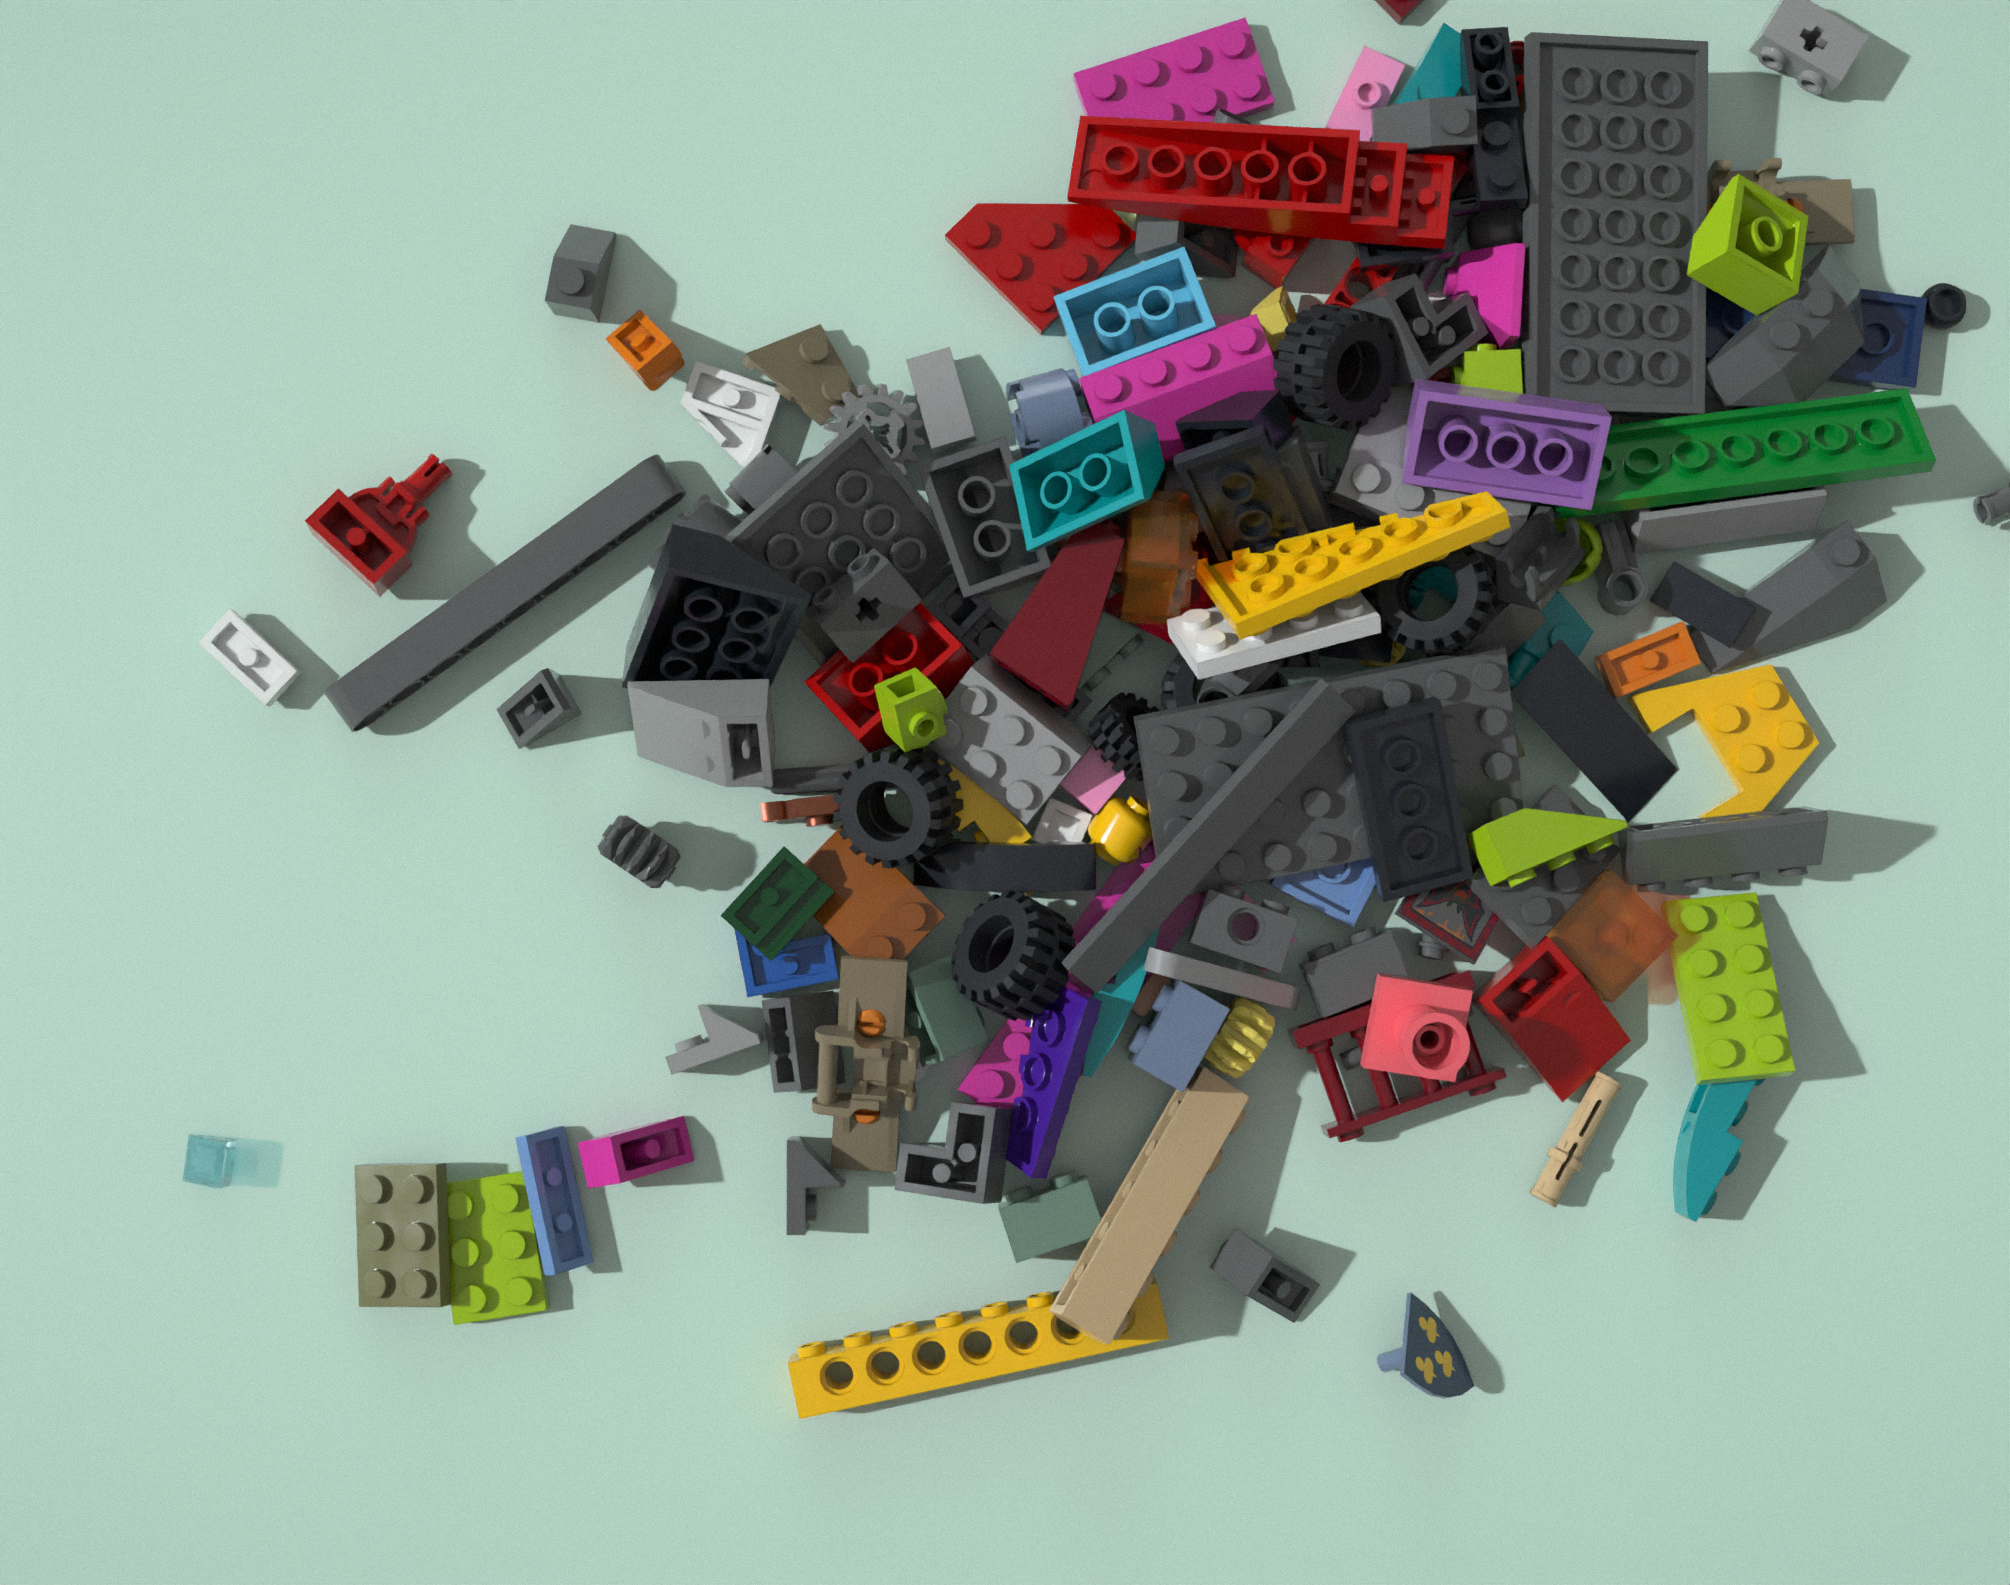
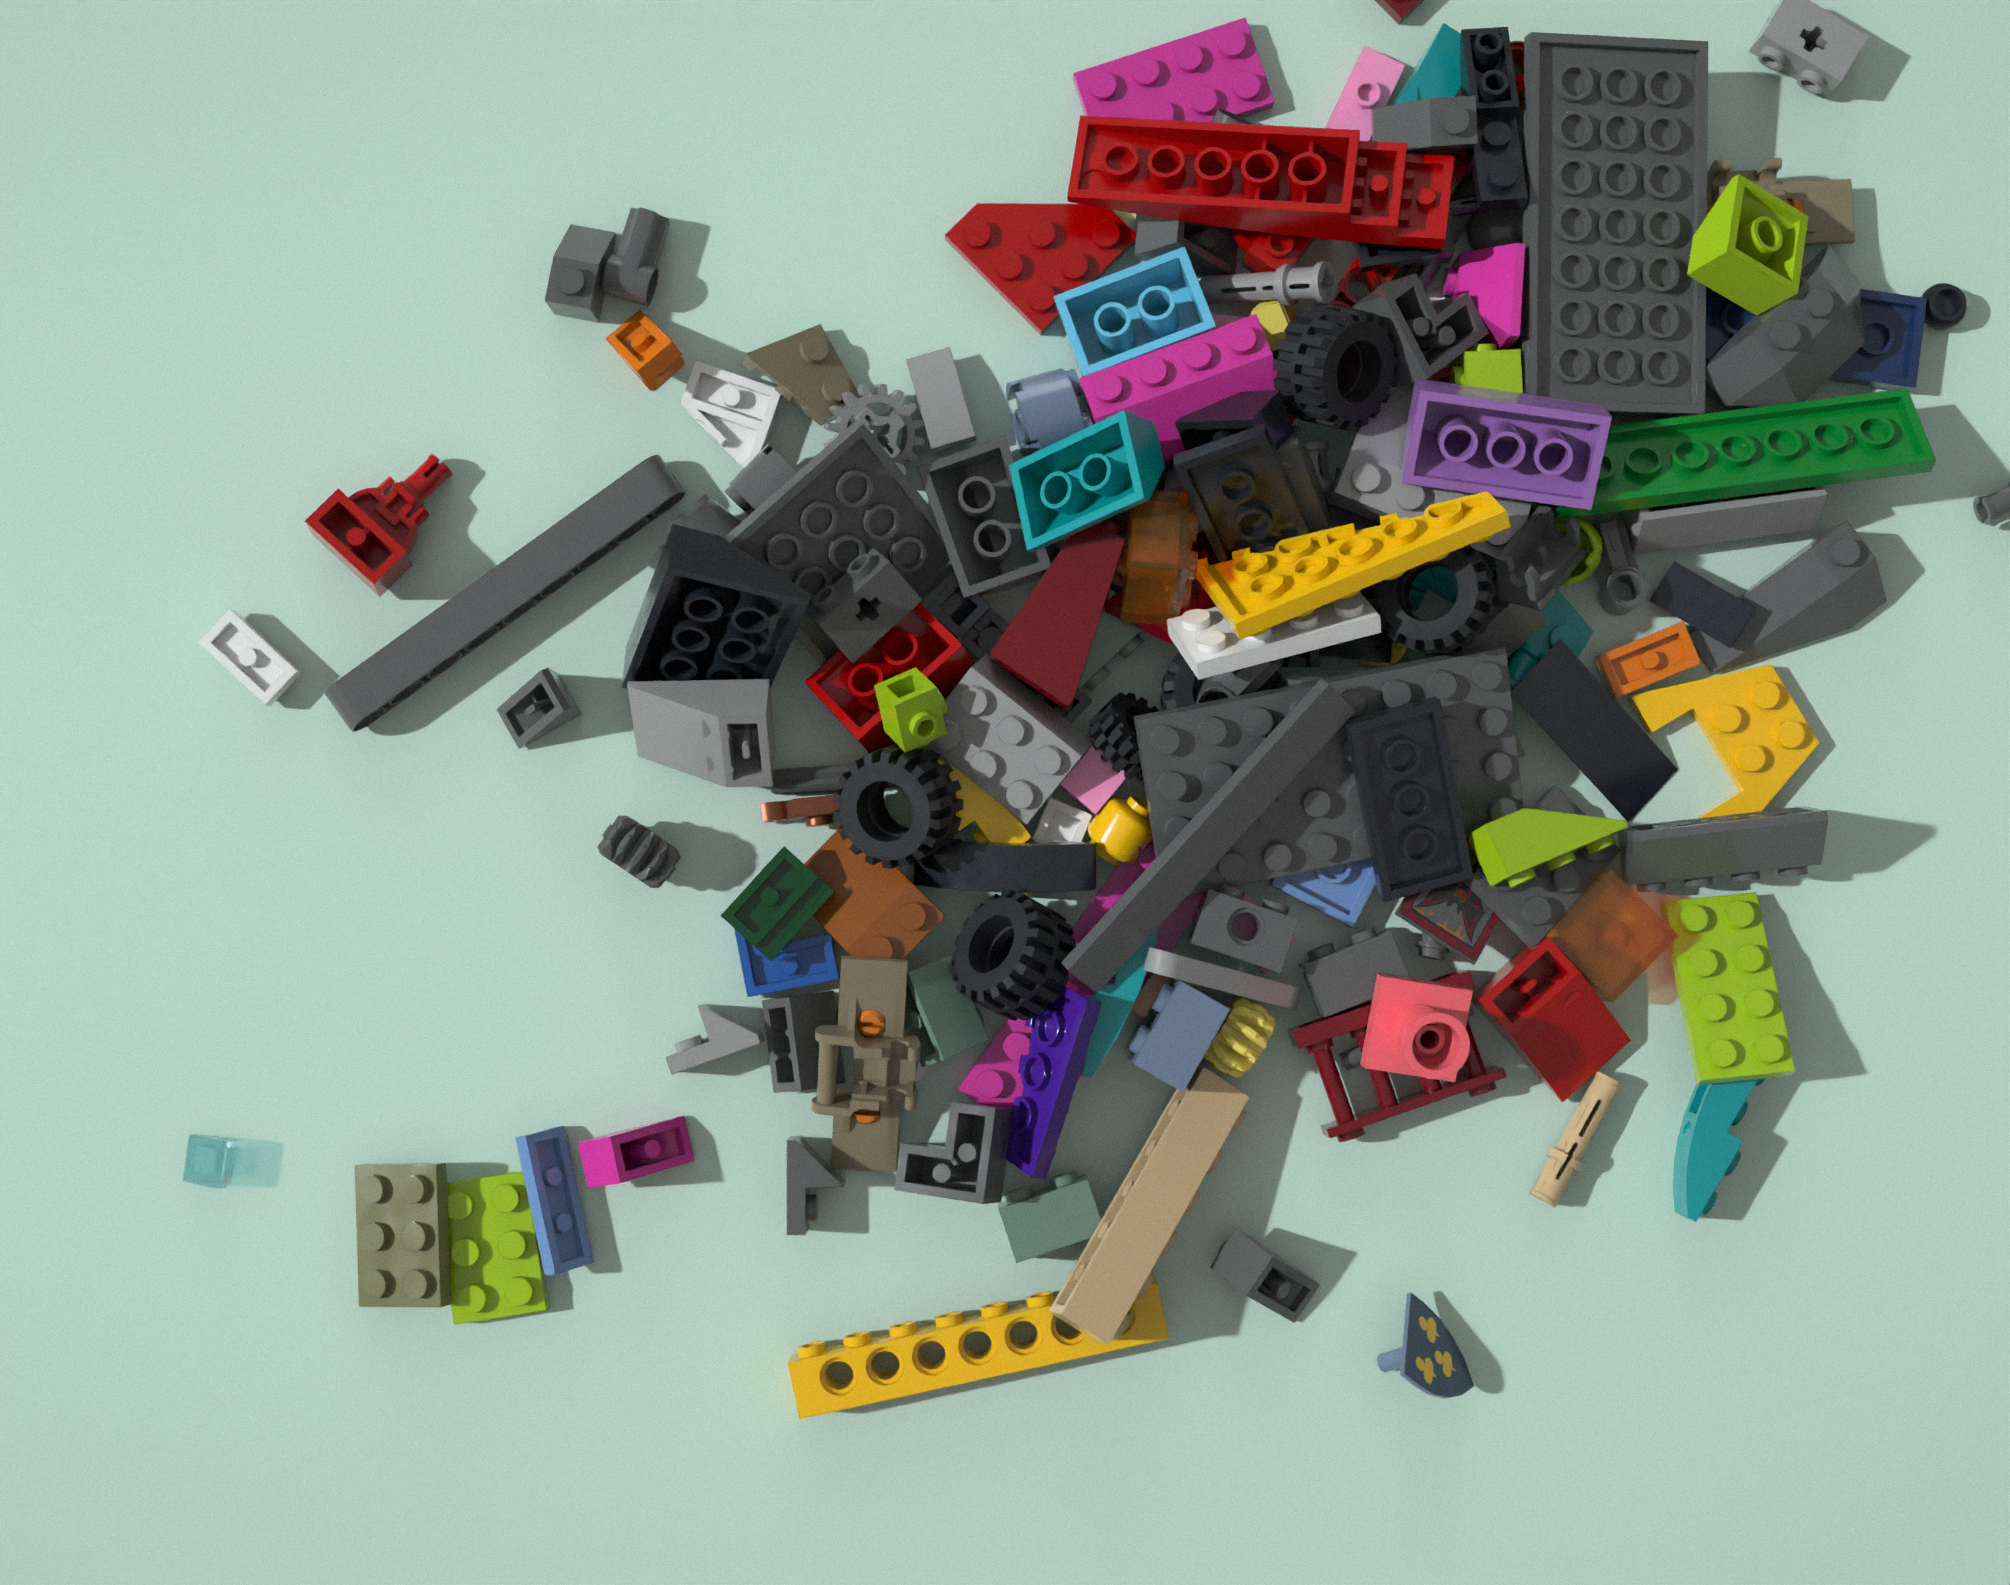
none -> dark grey piece [602,207,670,306]
none -> light grey pin [1199,261,1337,306]

